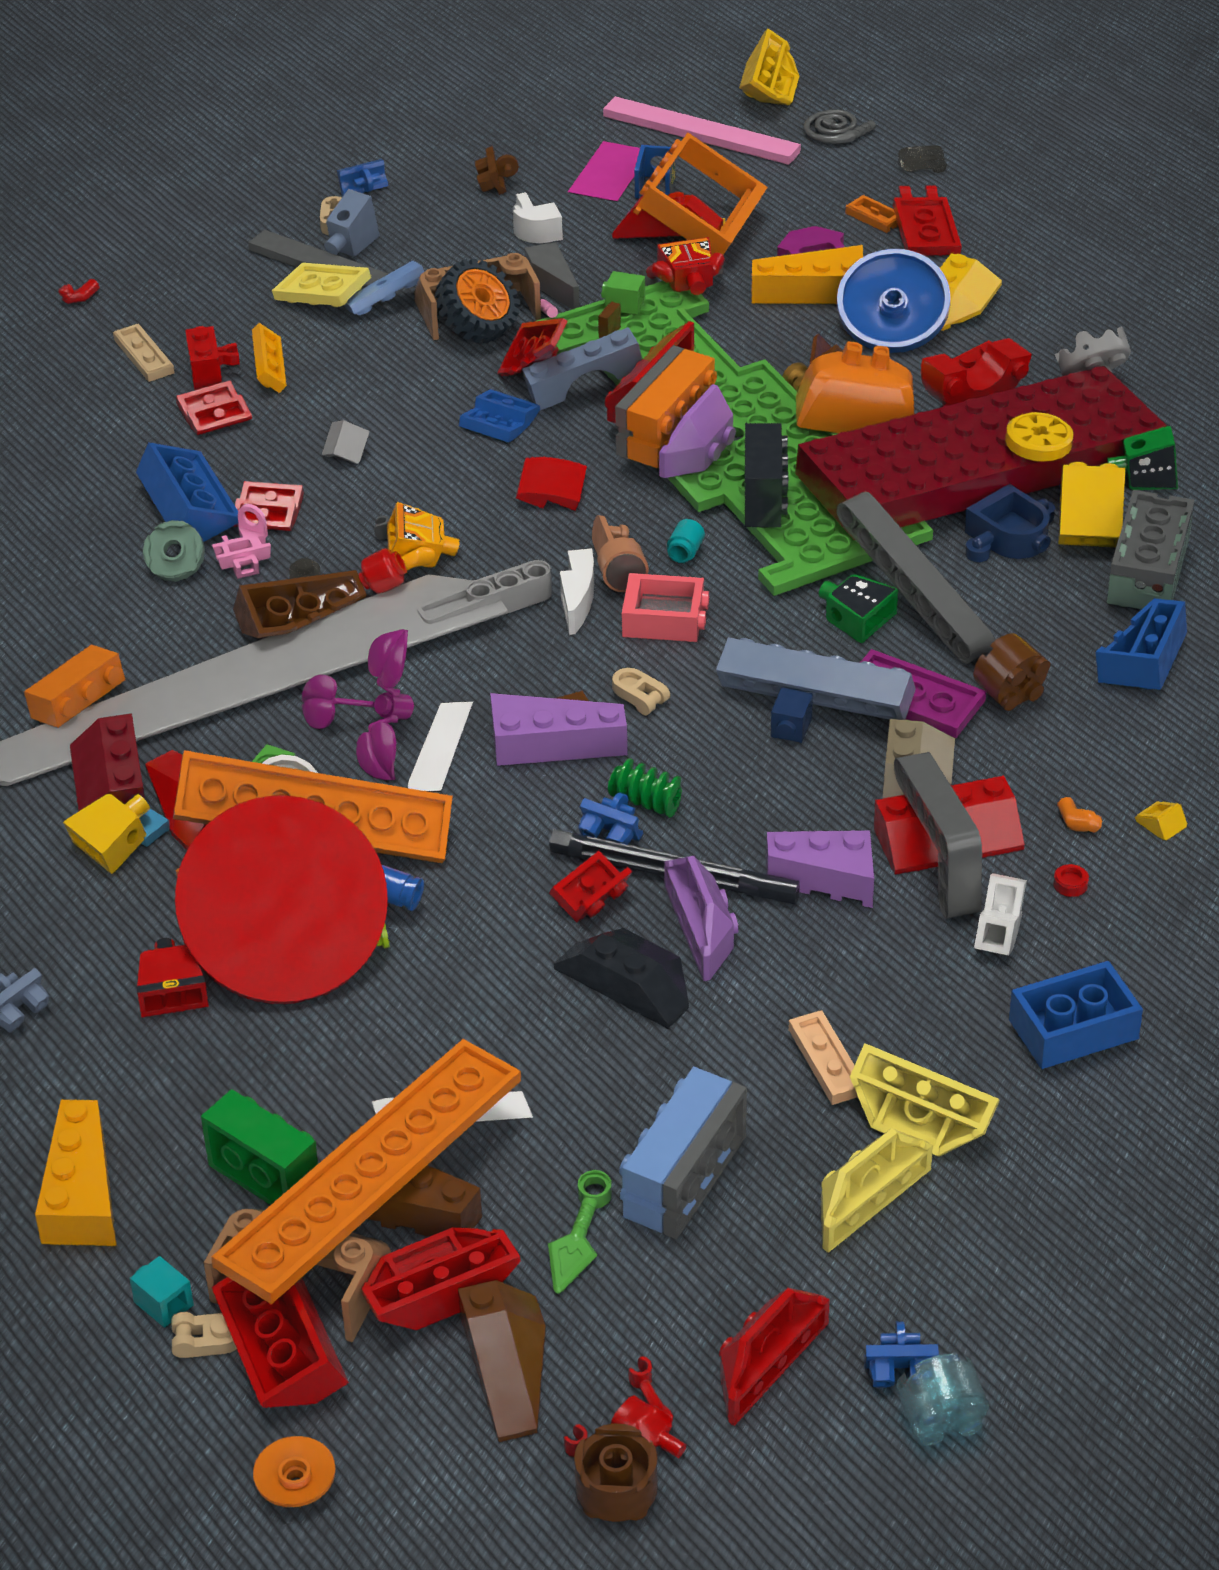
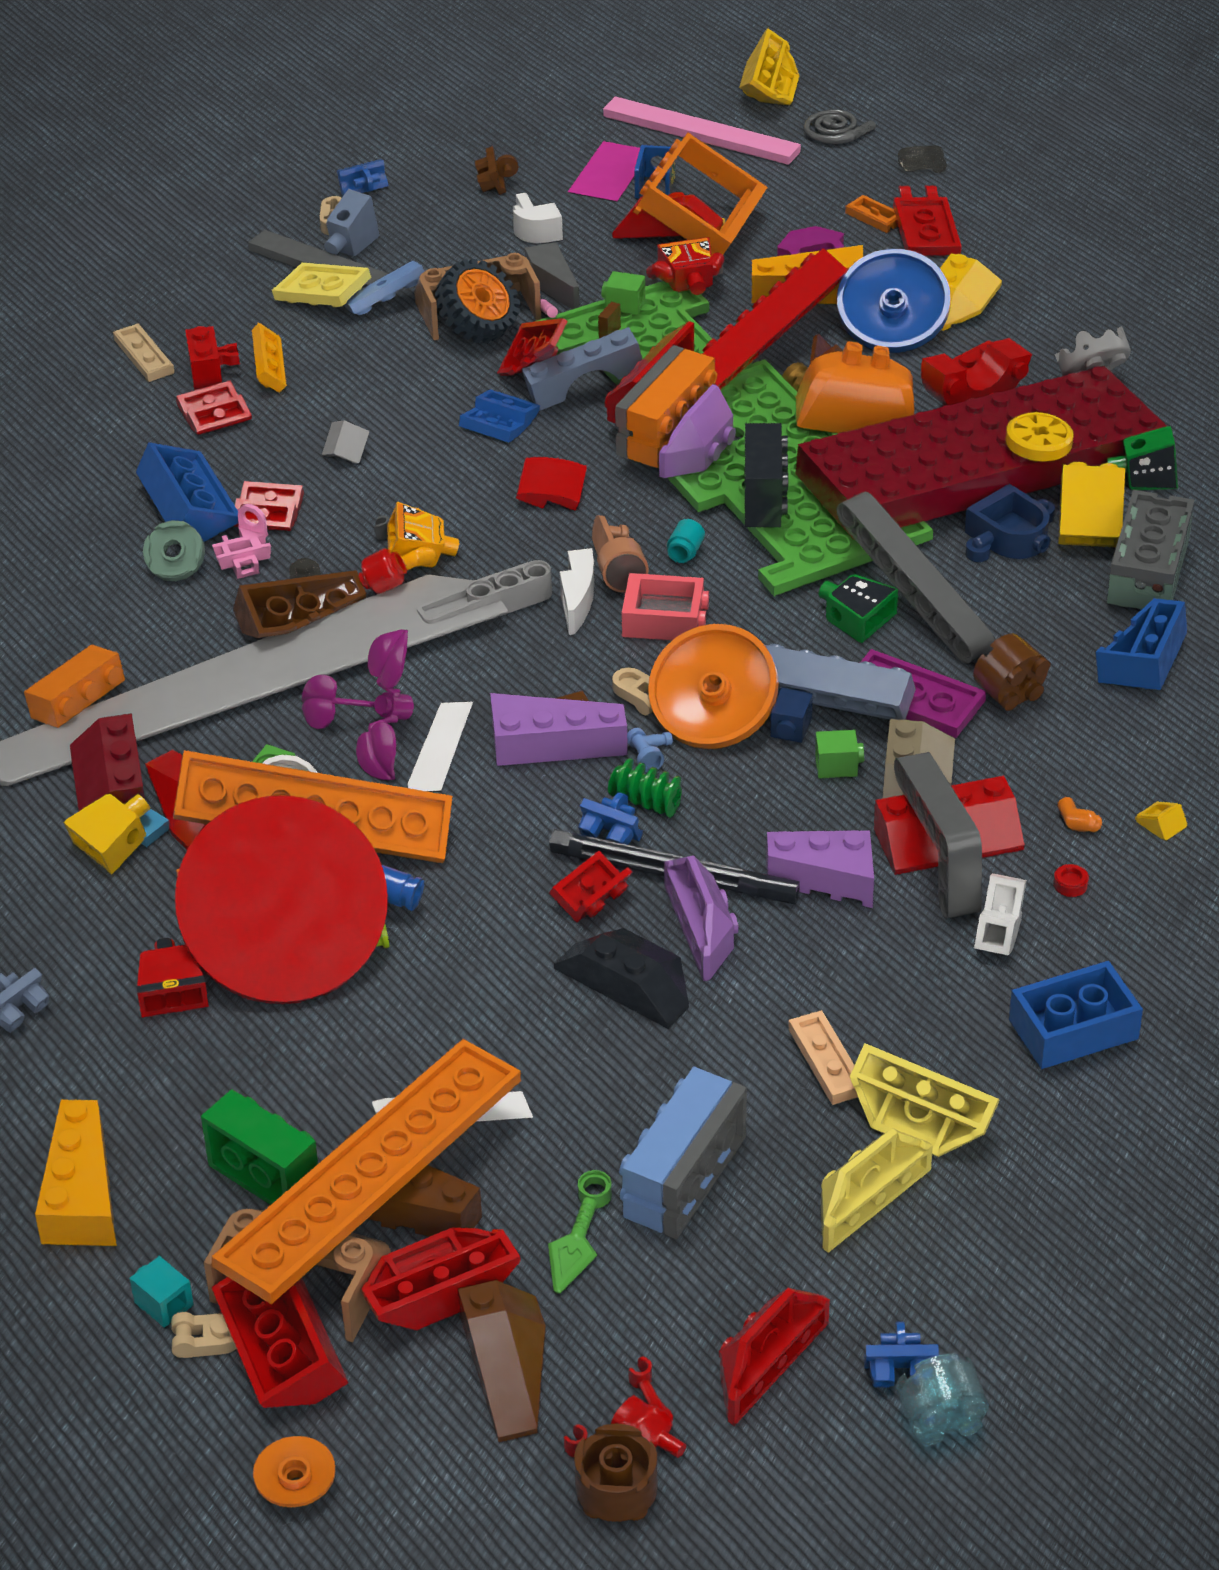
red arm [58,279,100,304] -> none
none -> medium blue piece [627,728,673,773]
none -> orange dish [648,624,779,749]
none -> red brick [702,248,848,390]
none -> bright green brick [815,730,864,778]

